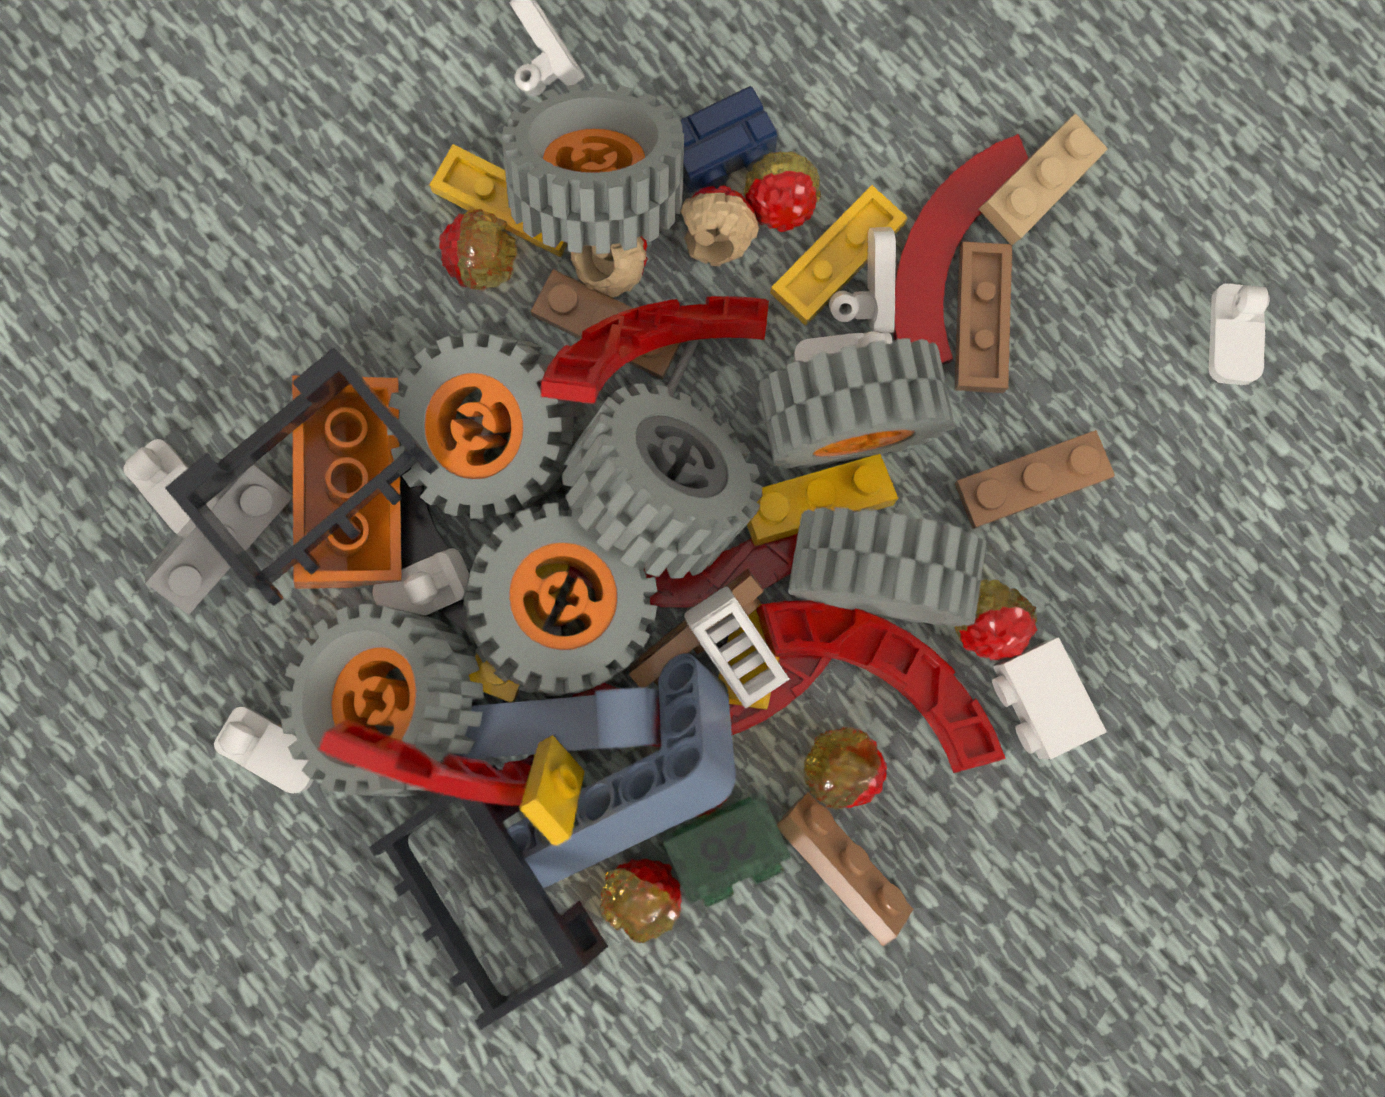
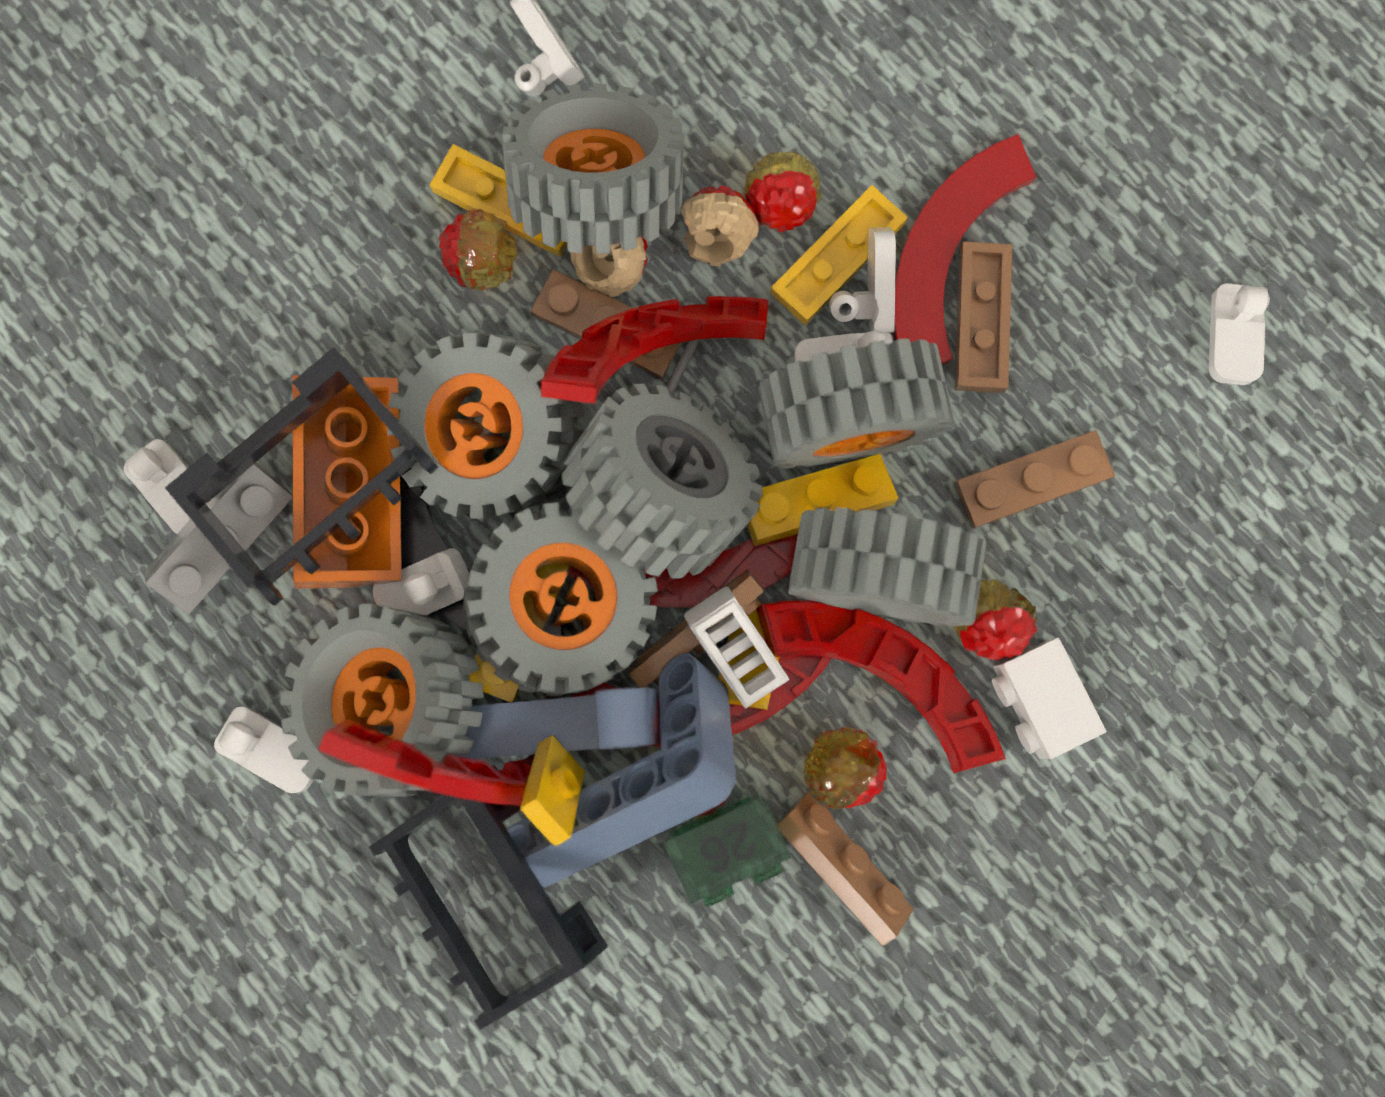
clear yellow piece [599,858,682,944] -> none
dark blue brick [680,86,778,193] -> none
tan plate [979,113,1108,245] -> none

